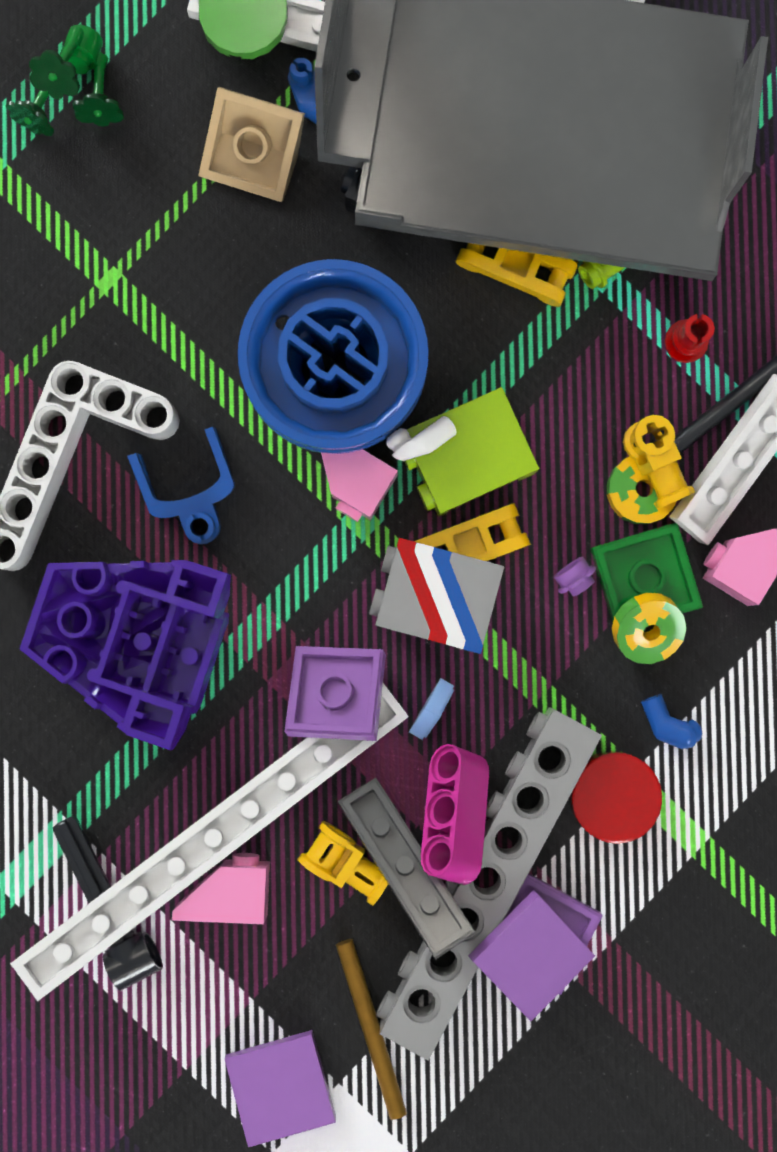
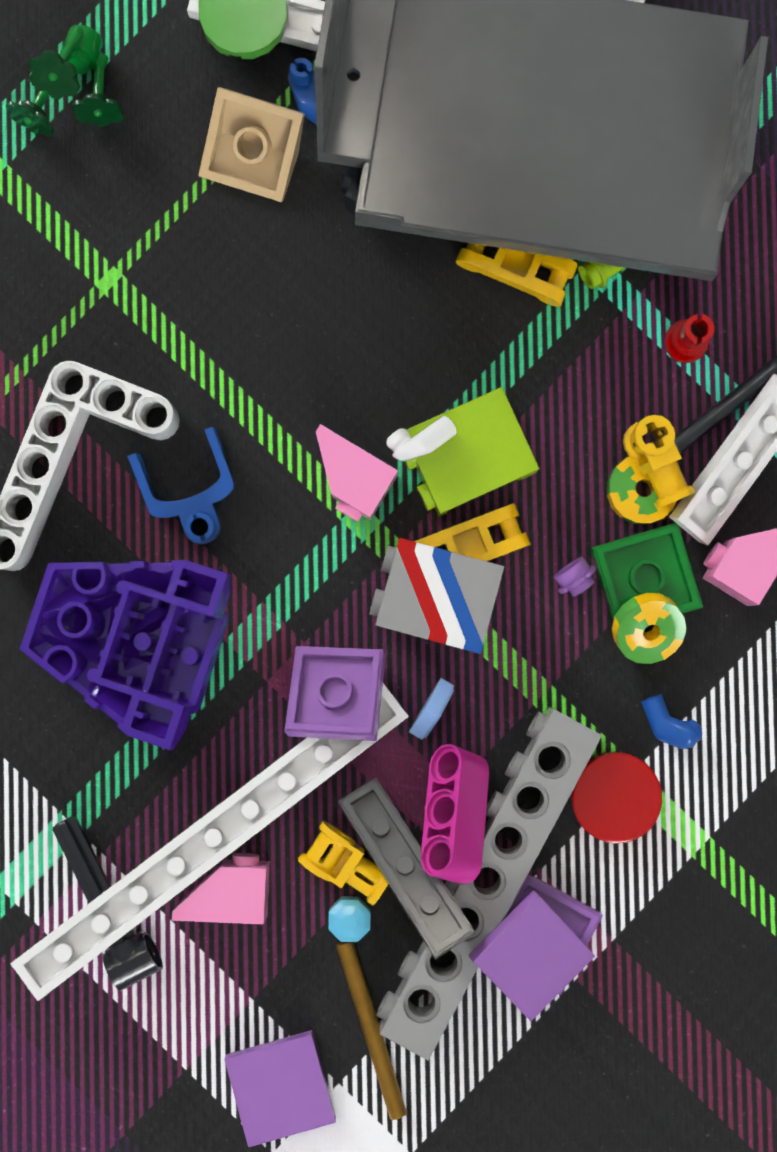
blue wheel [238,259,428,454] -> none
none -> medium azure tile [329,896,371,942]

